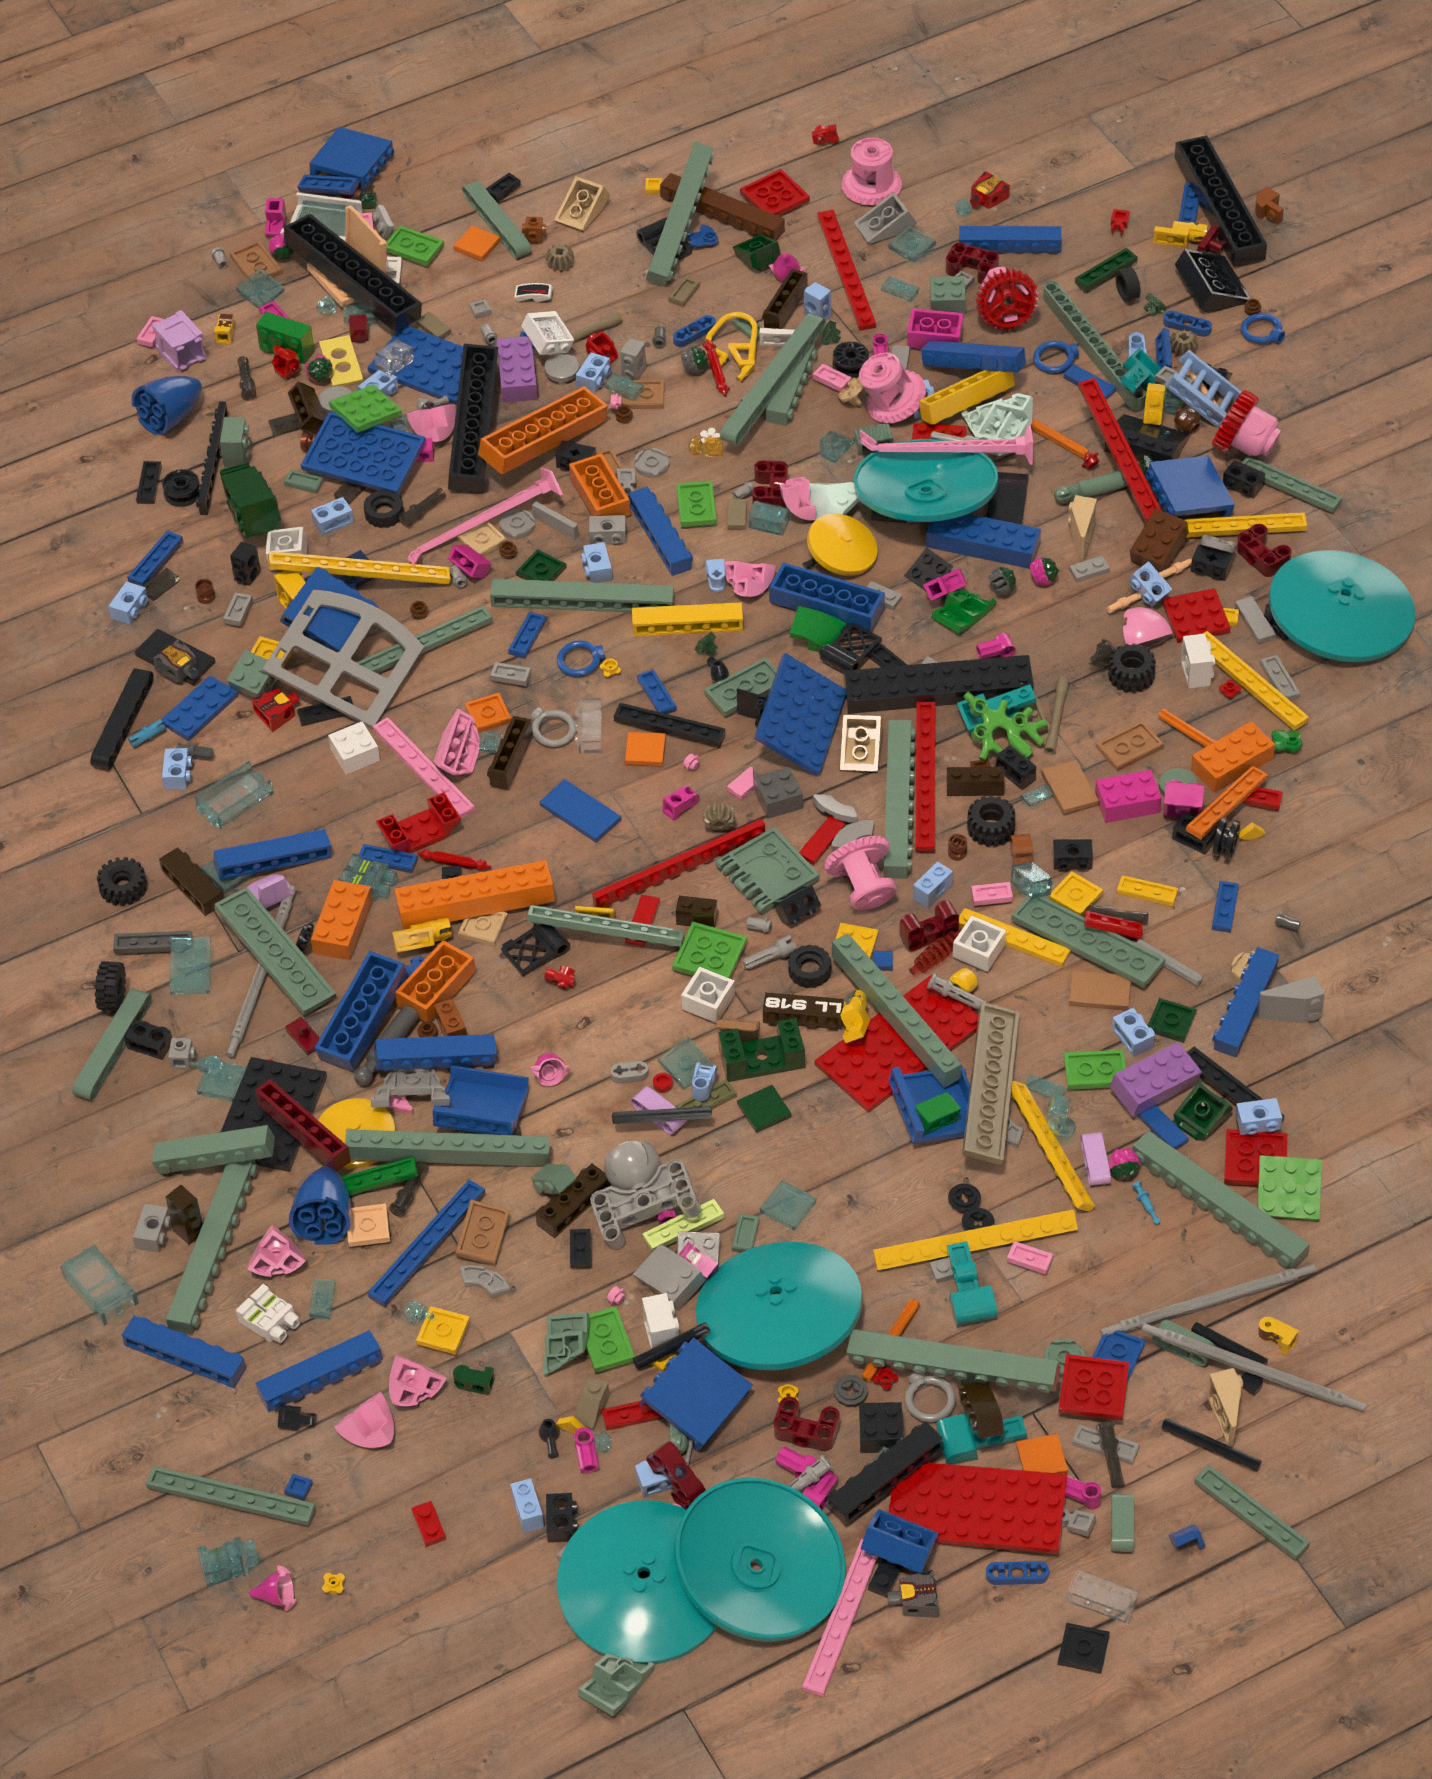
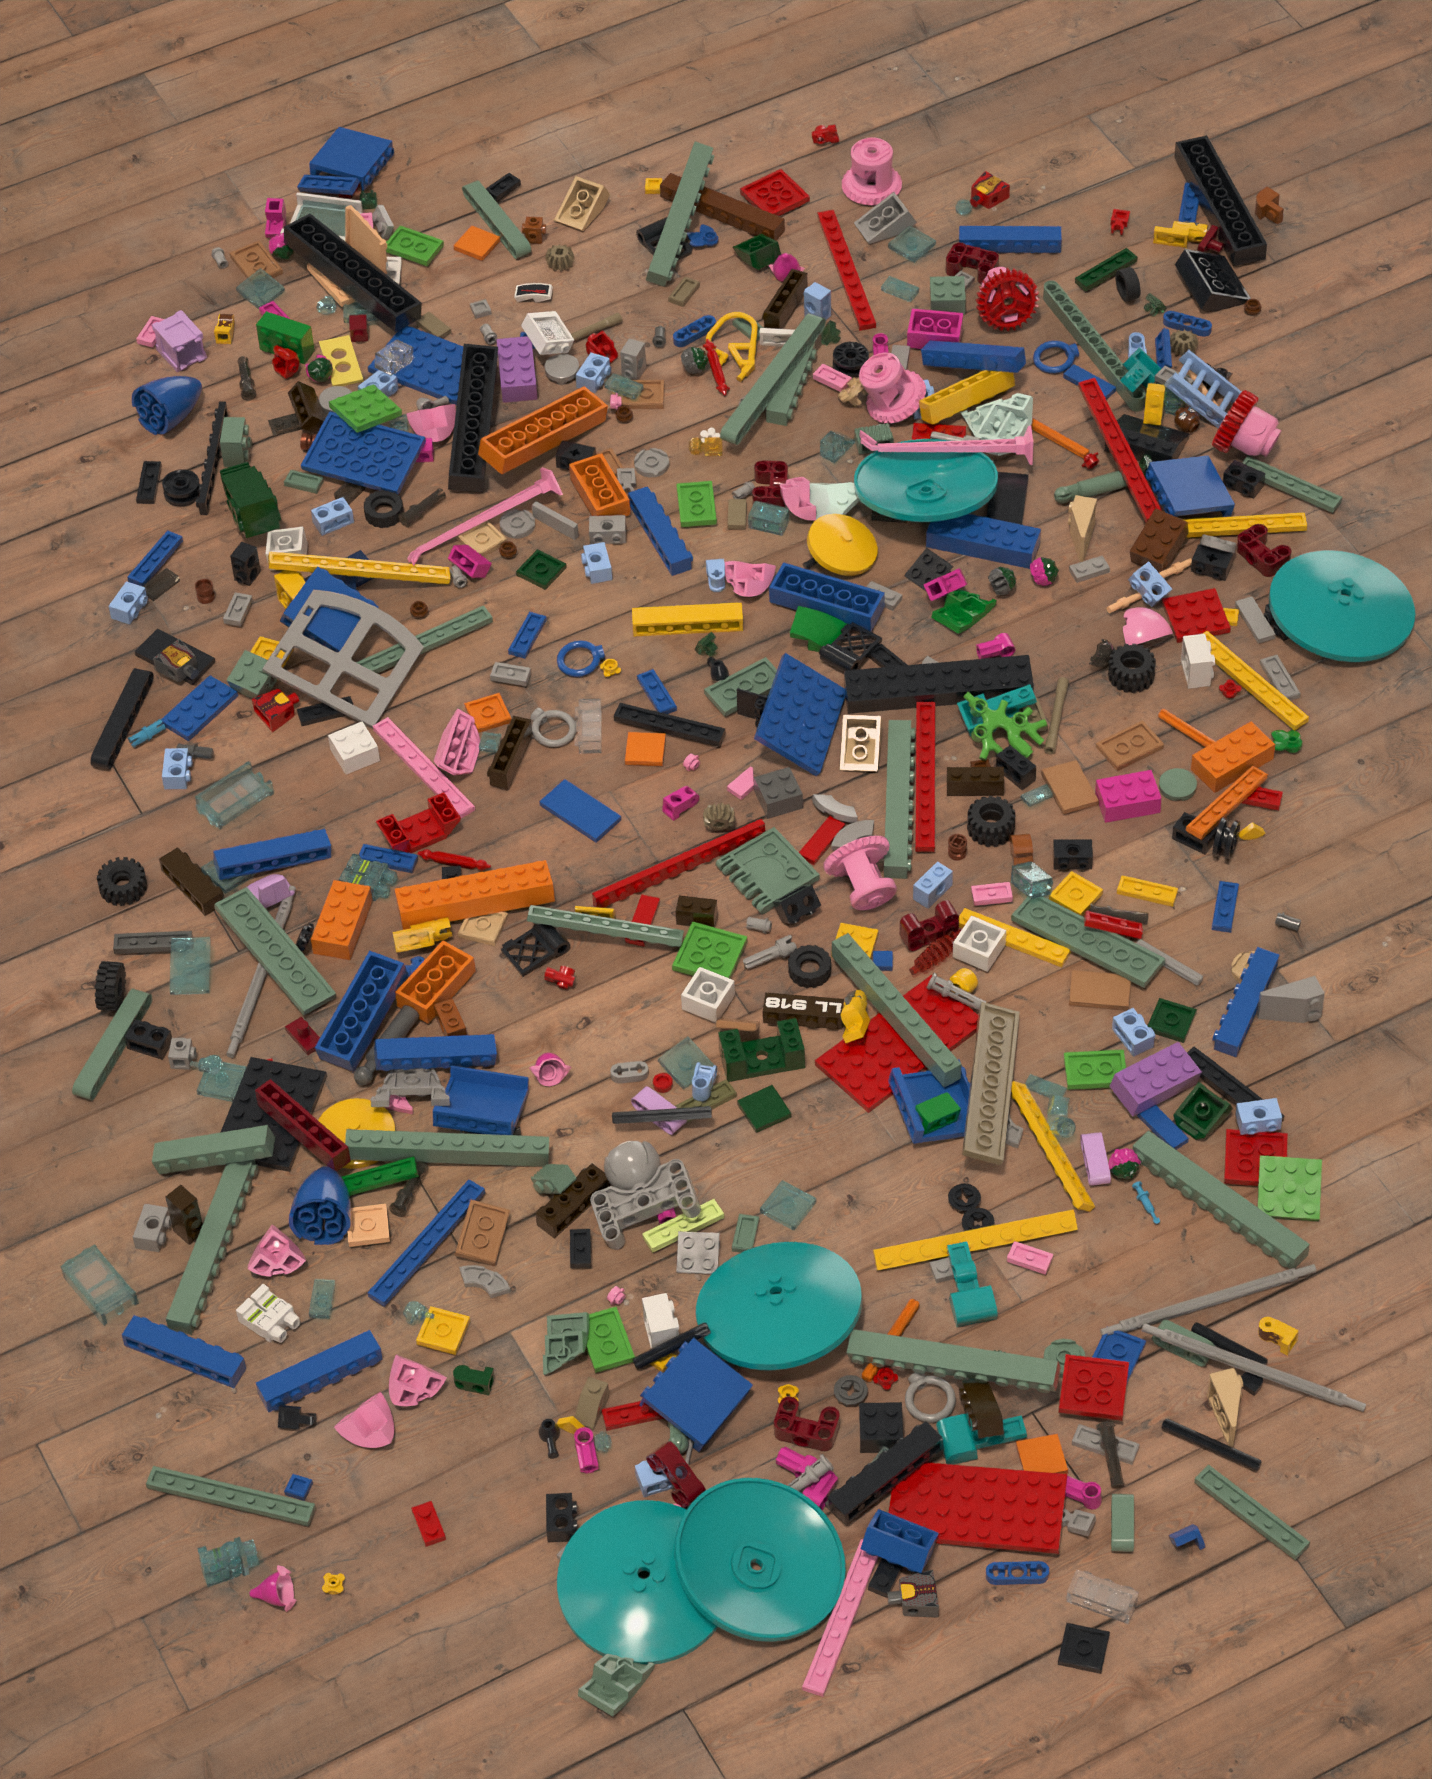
reddish brown plate [417,1022,437,1037] -> none
sand green brick [490,579,674,613] -> none
light blue brick [510,1478,544,1533] -> none
light grey slope [633,1244,706,1311] -> none
leg [679,1242,719,1279] -> none
dark pink brick [1163,780,1205,818] -> none
blue piece [1241,313,1285,344] -> none

